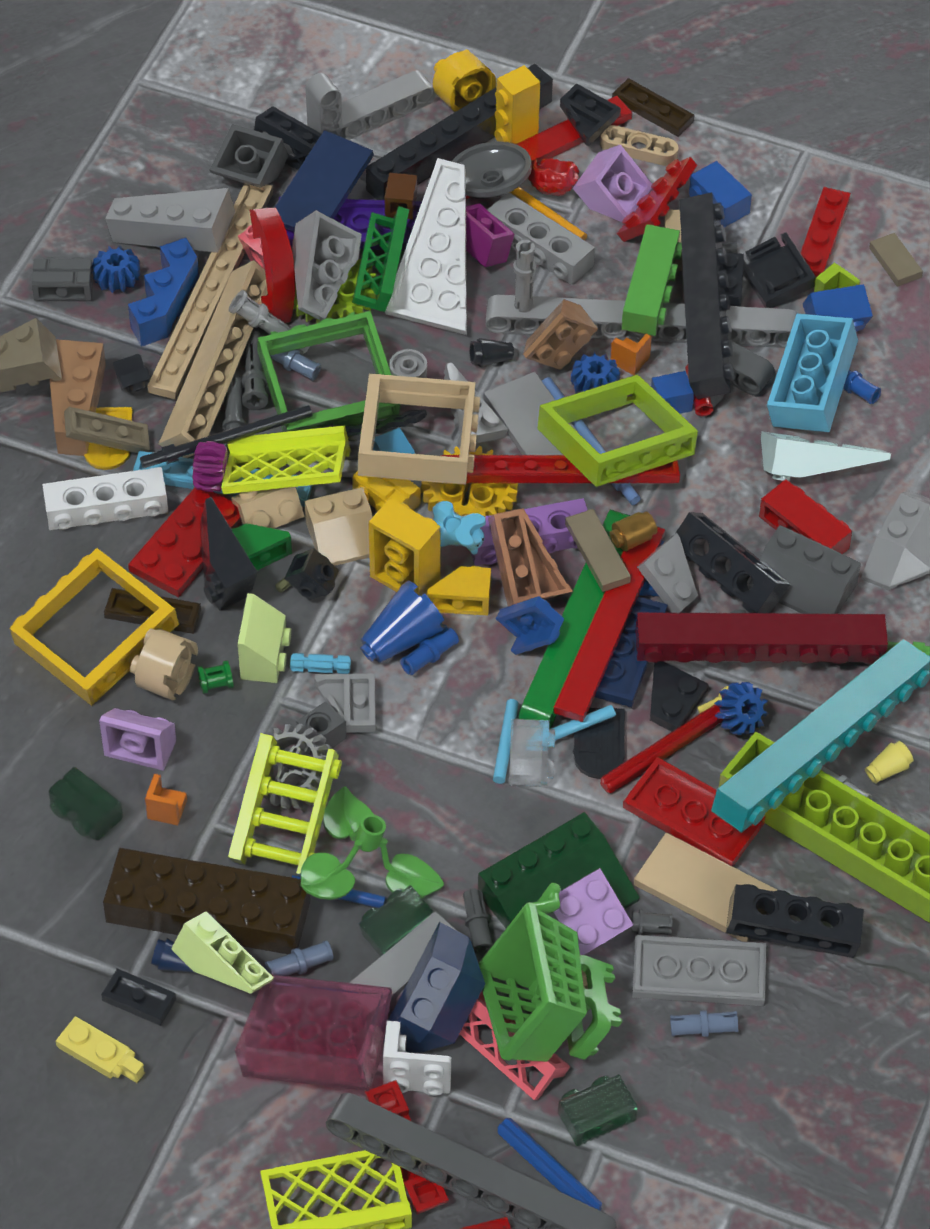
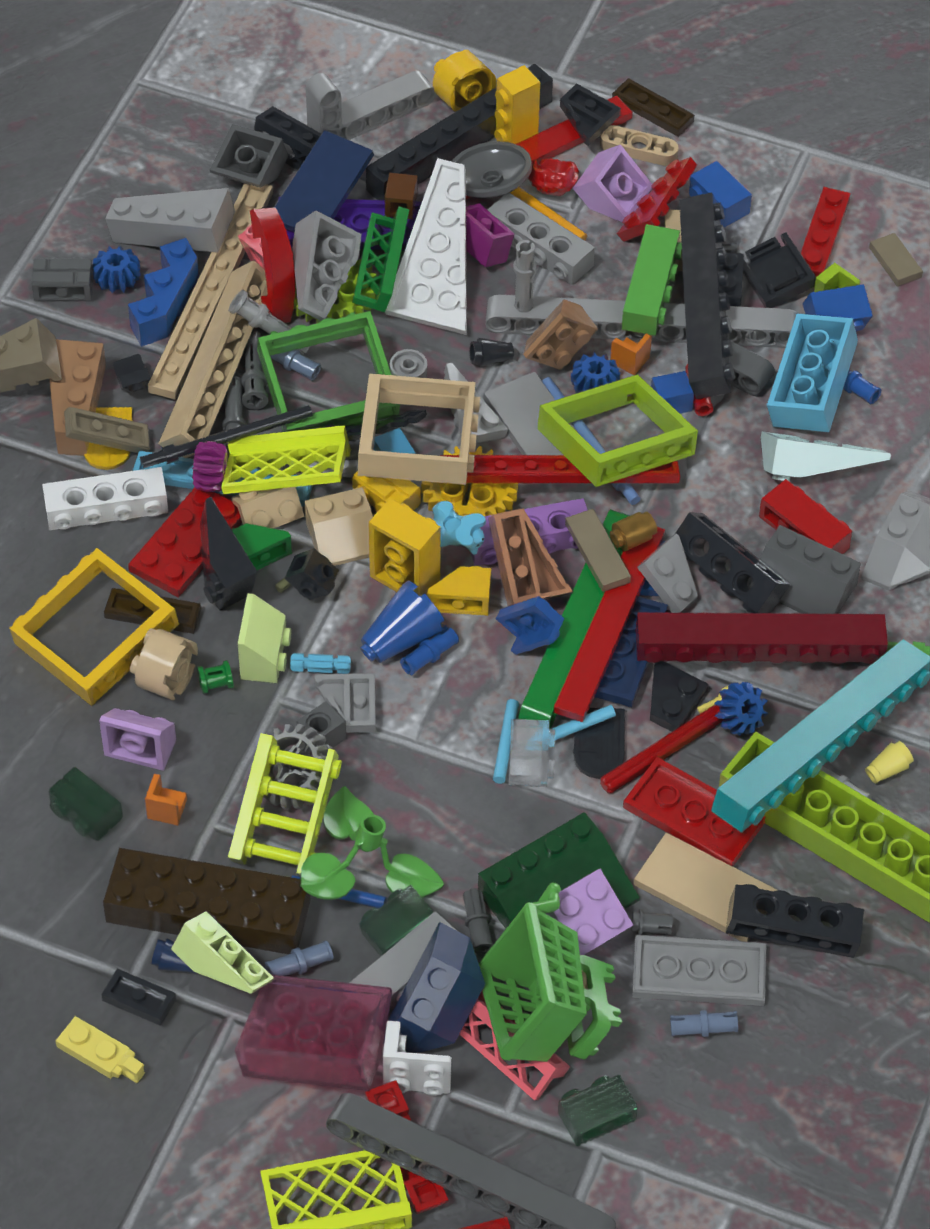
blue axle [497,1118,602,1211] -> none

